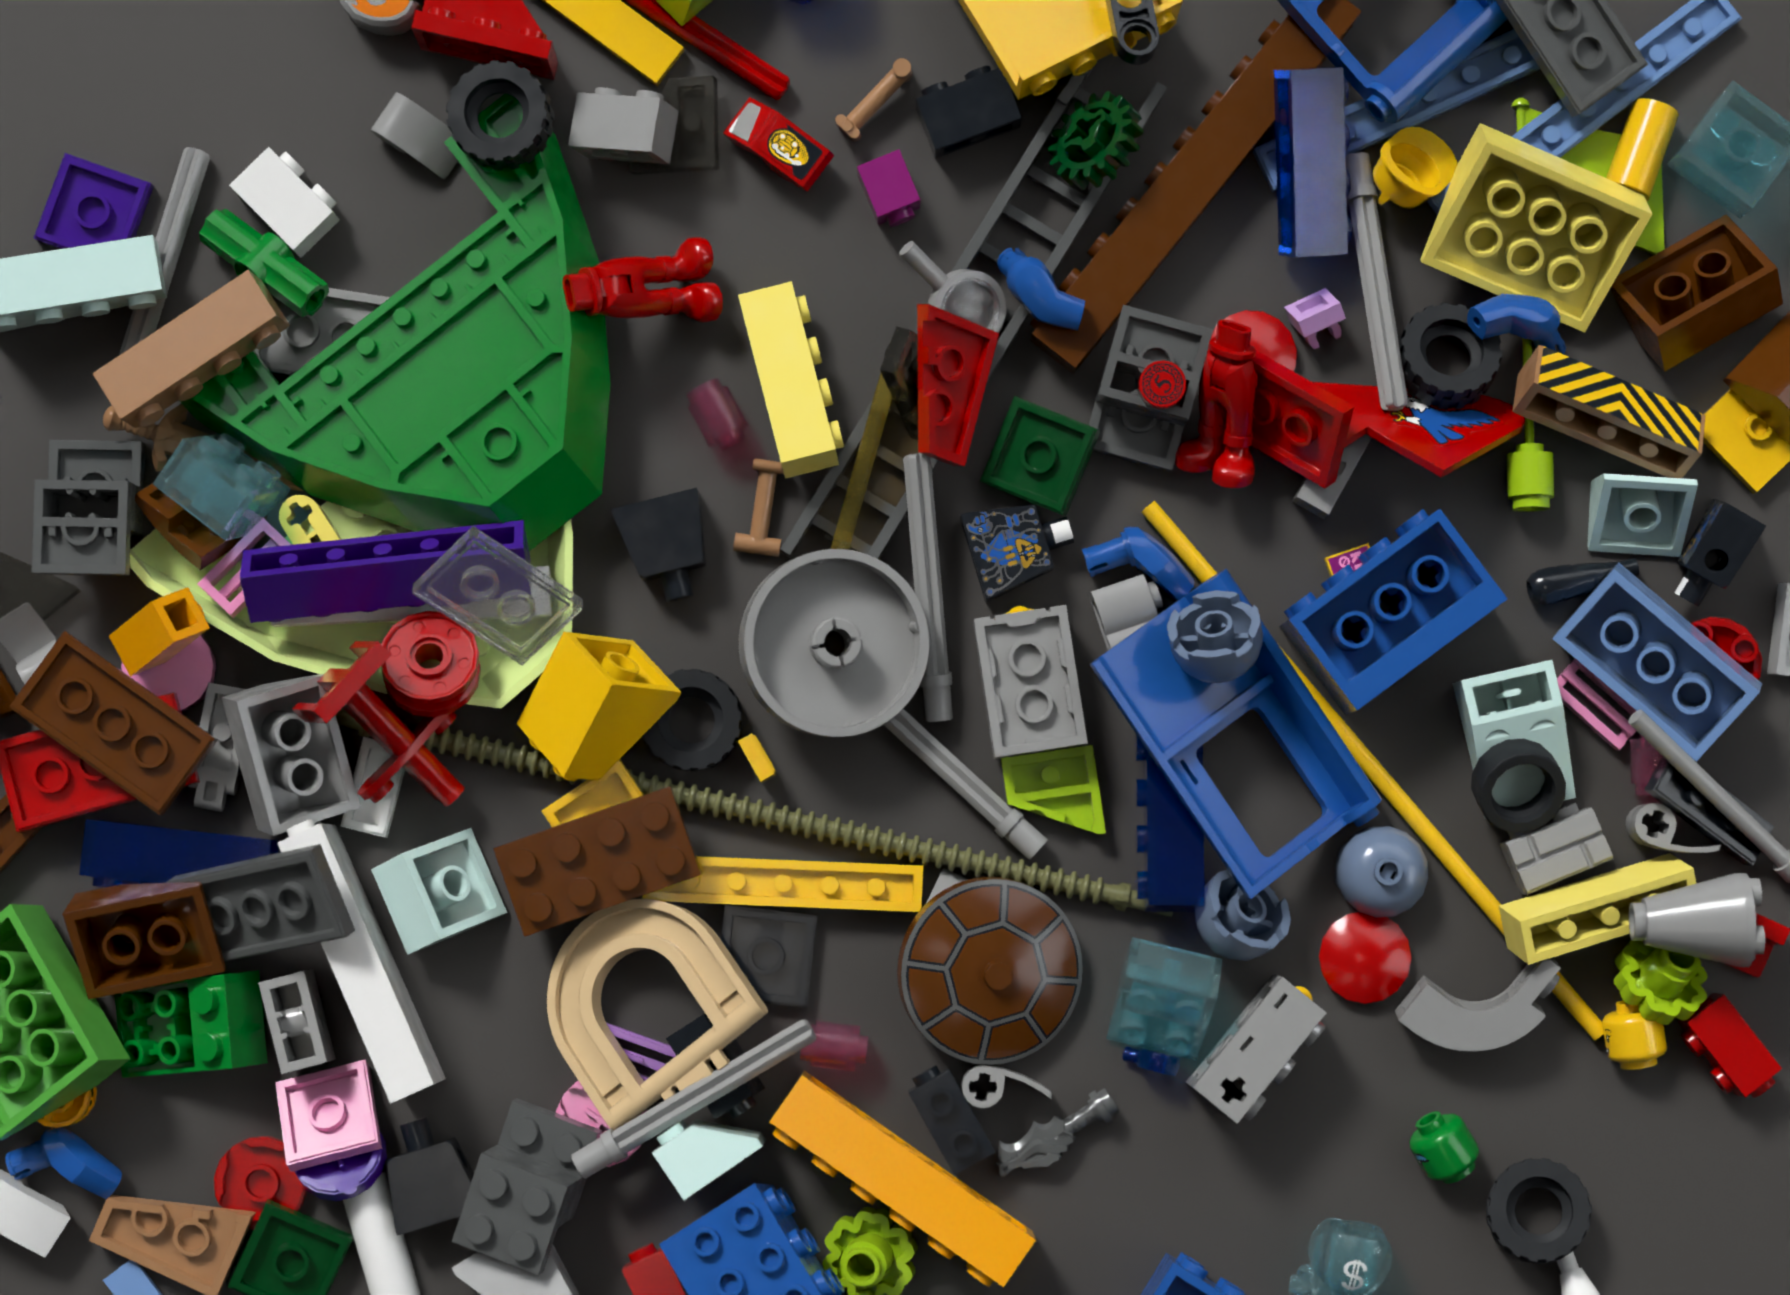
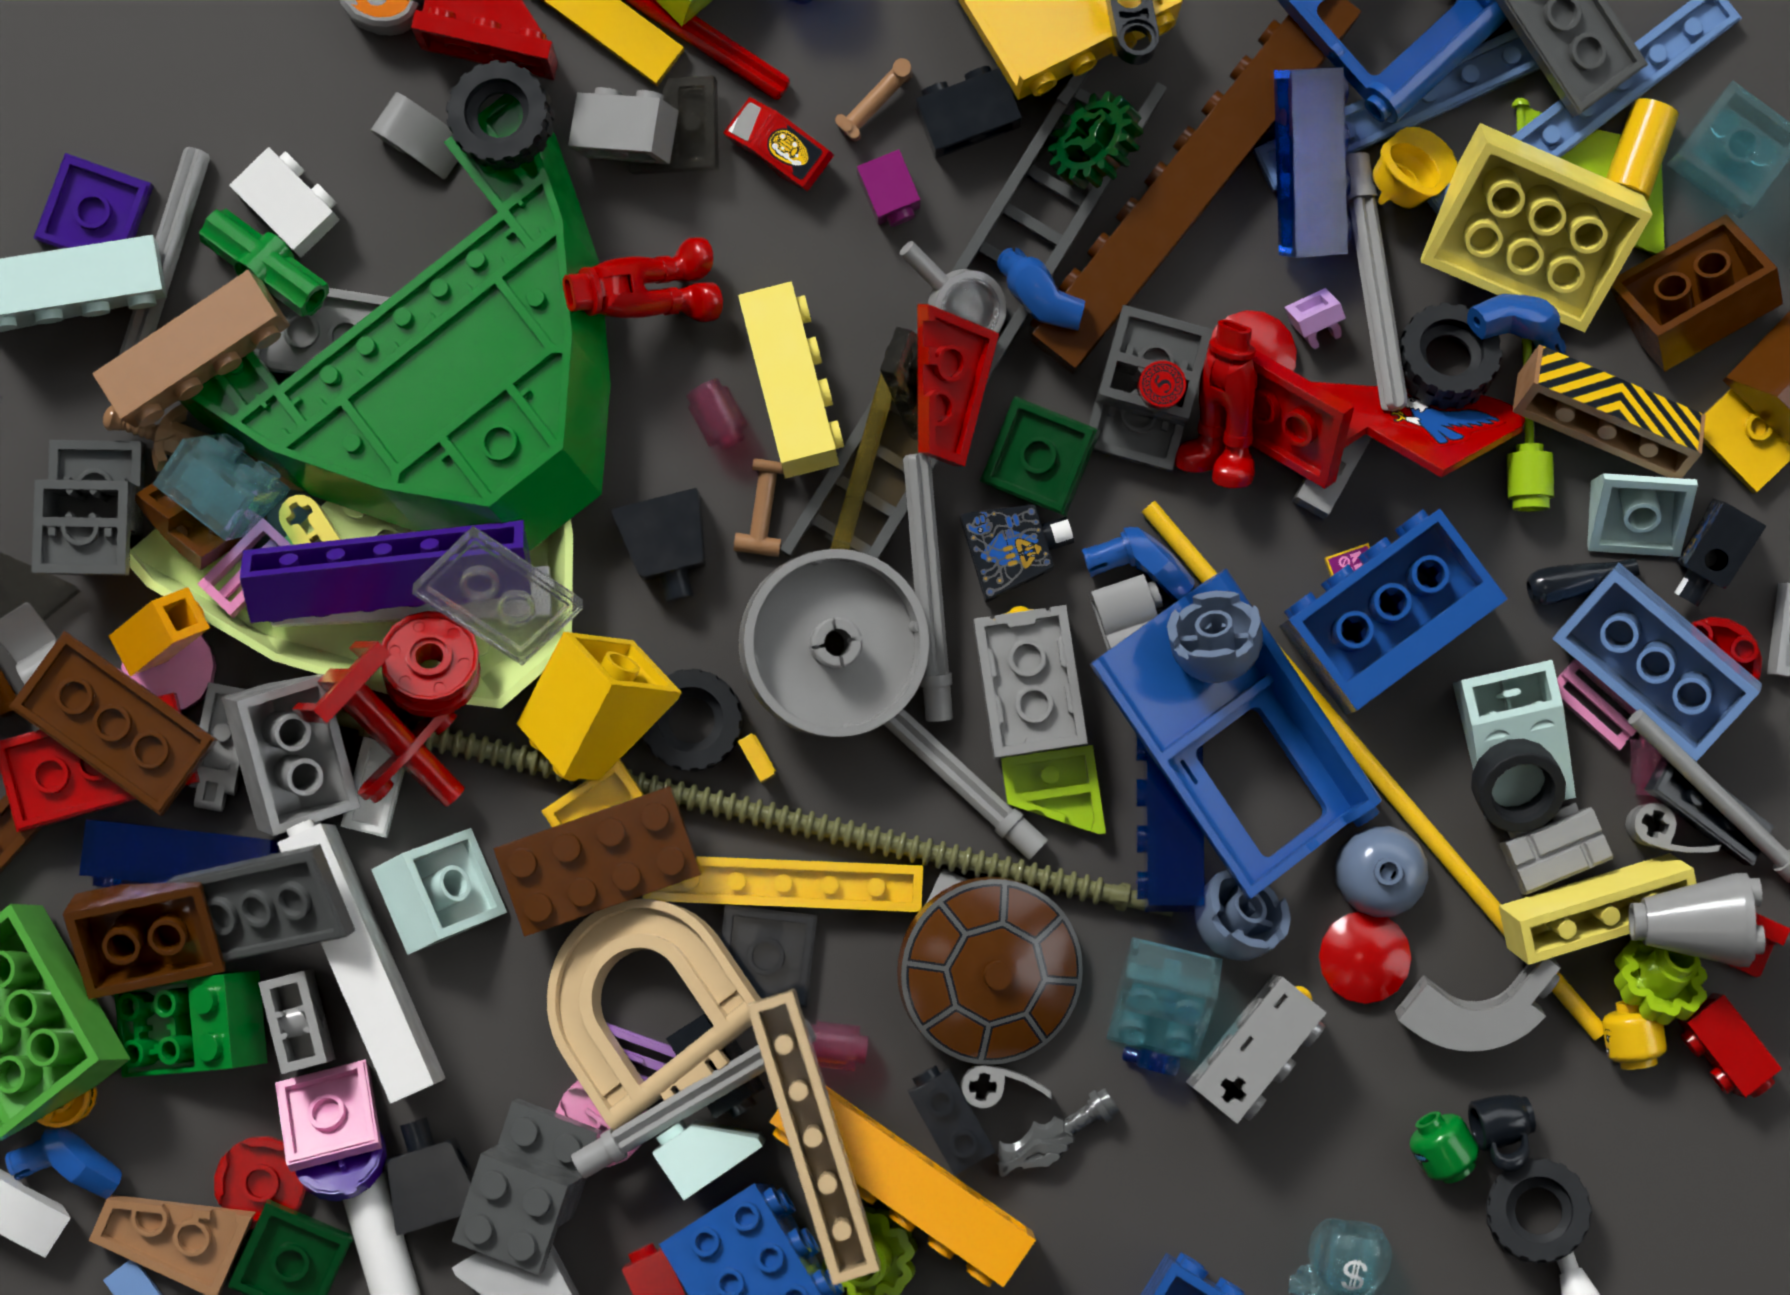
none -> tan brick [746,989,880,1285]
none -> black piece [1468,1094,1536,1172]

